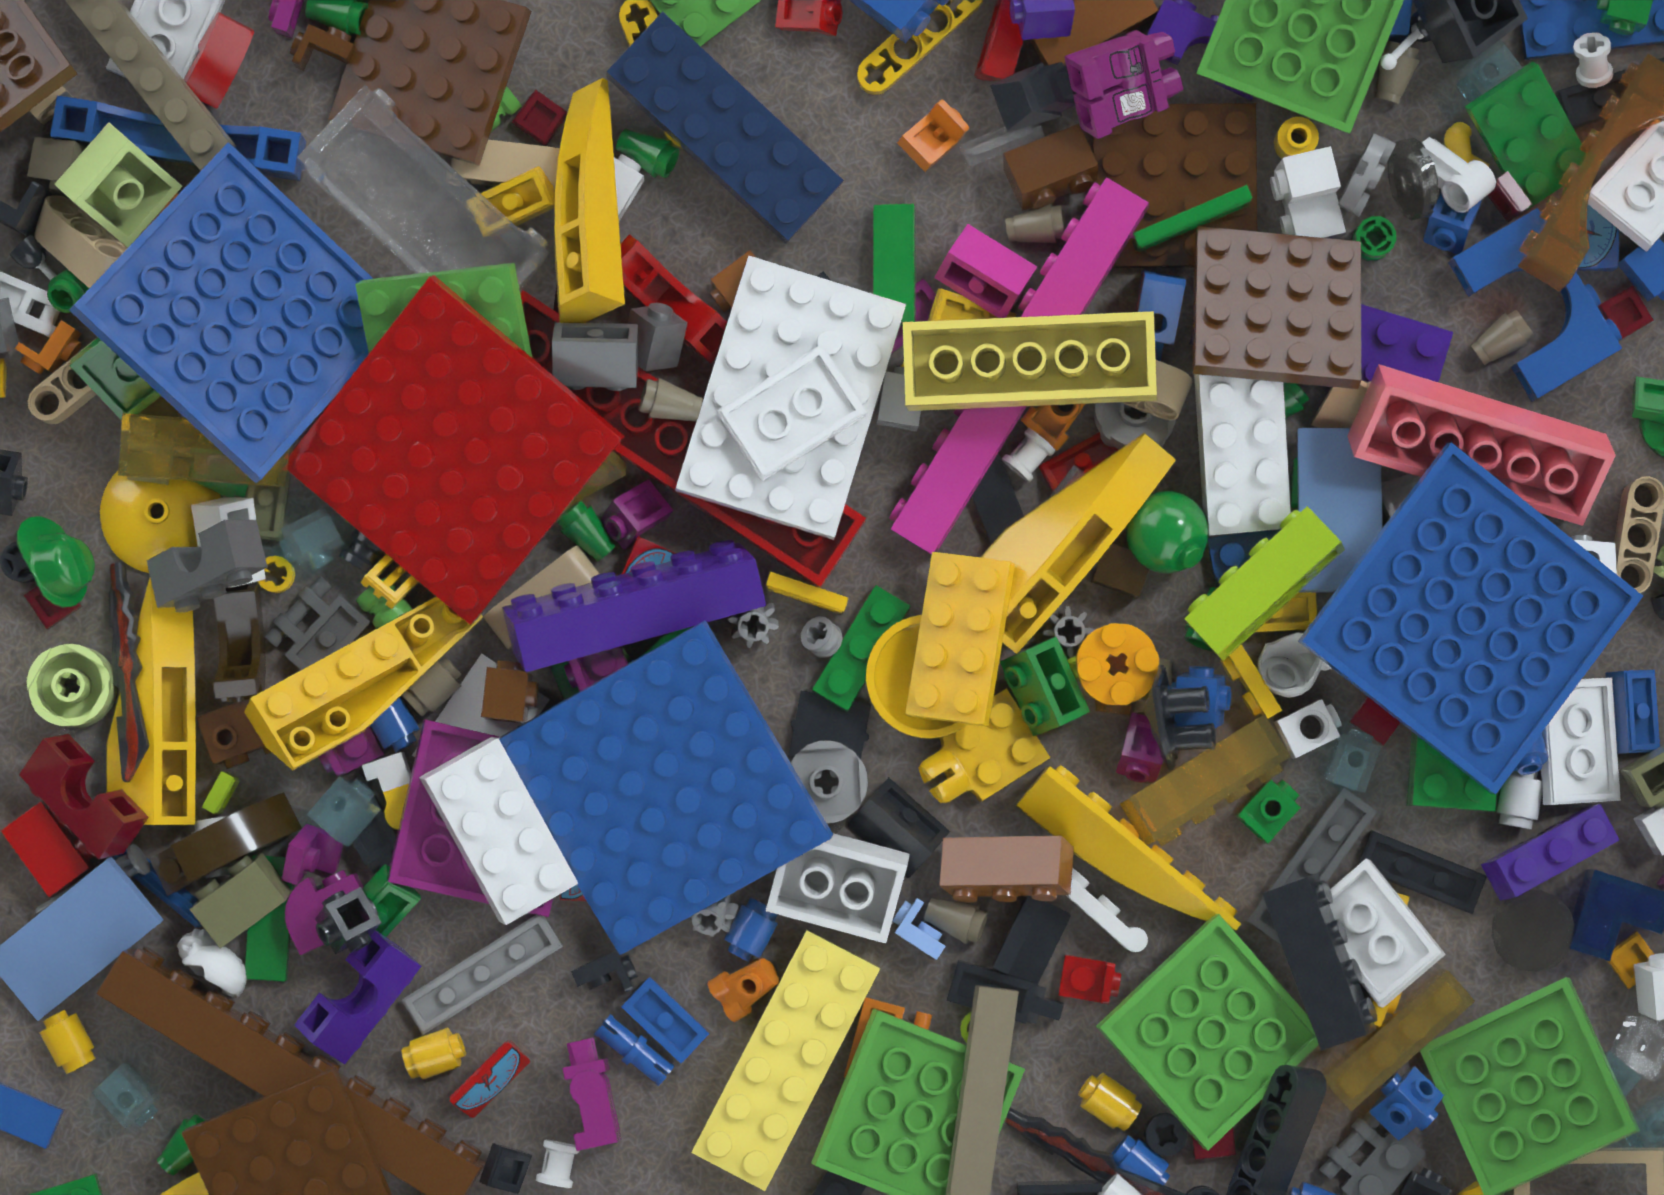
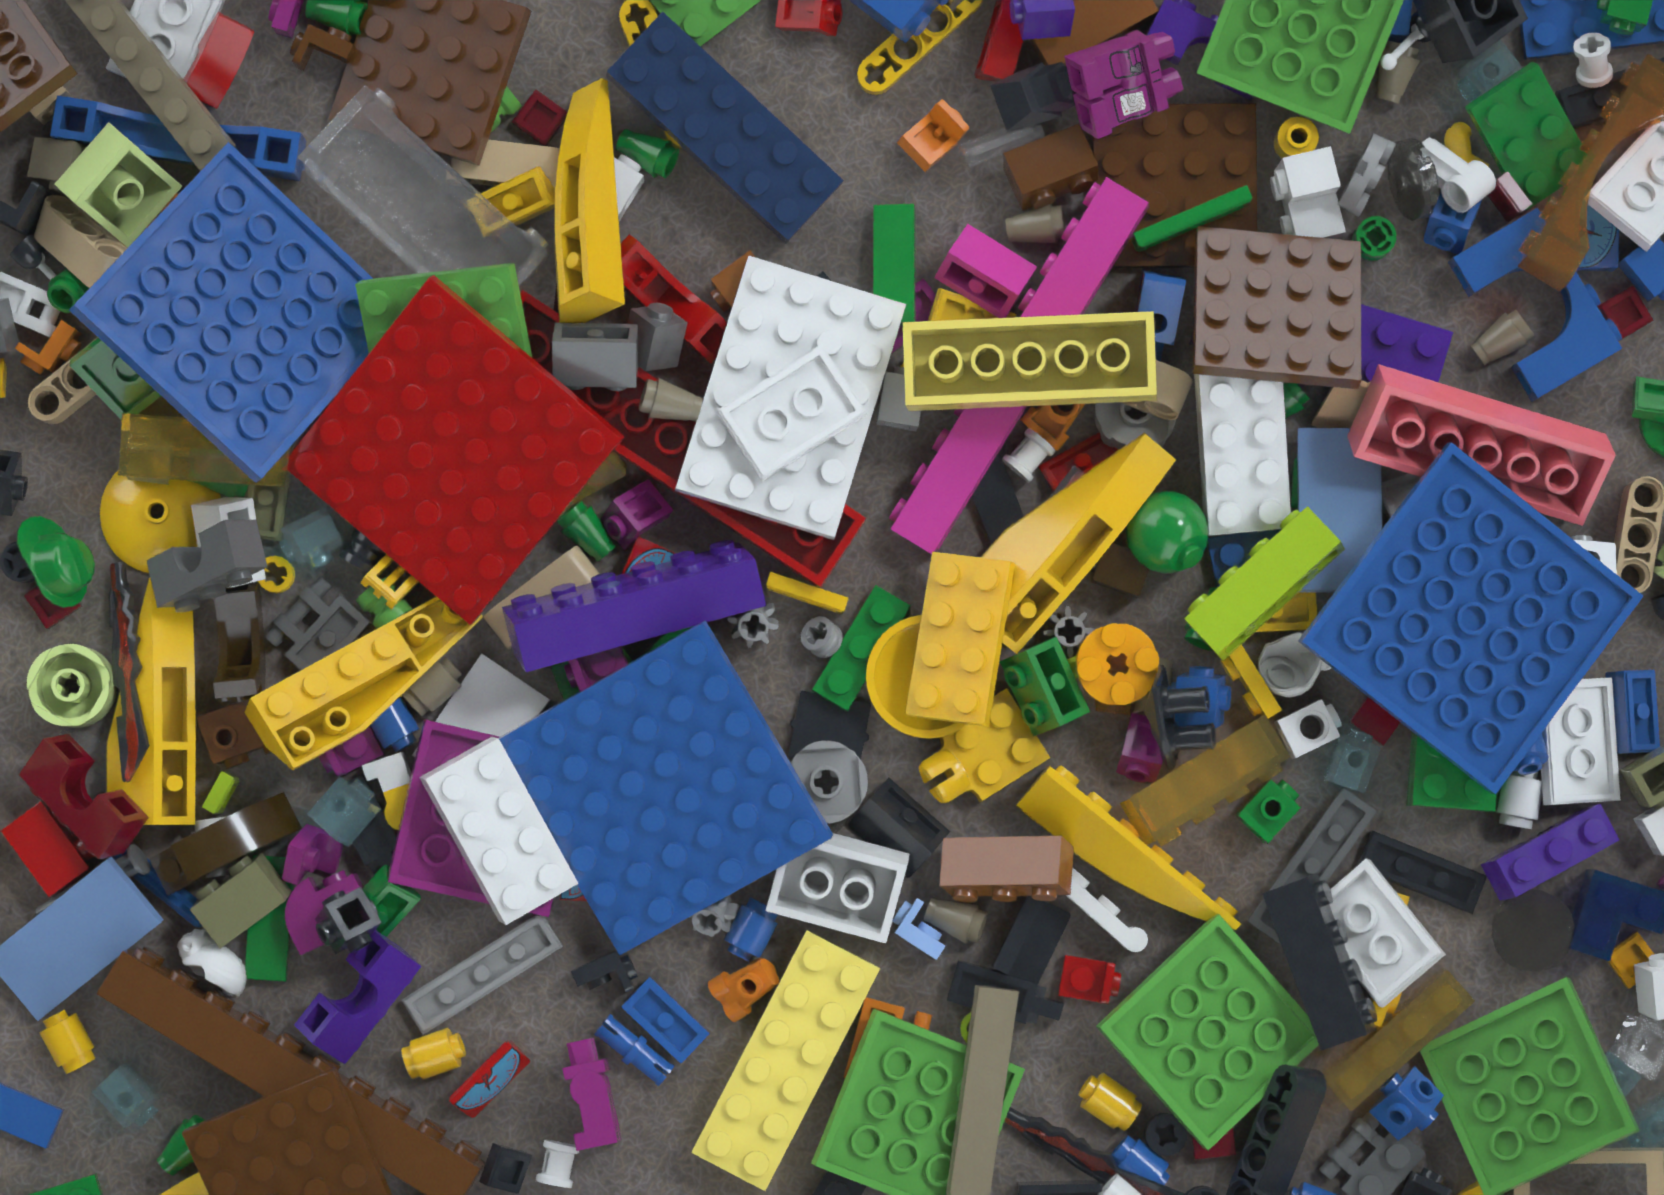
reddish brown brick [481,660,539,724] -> none

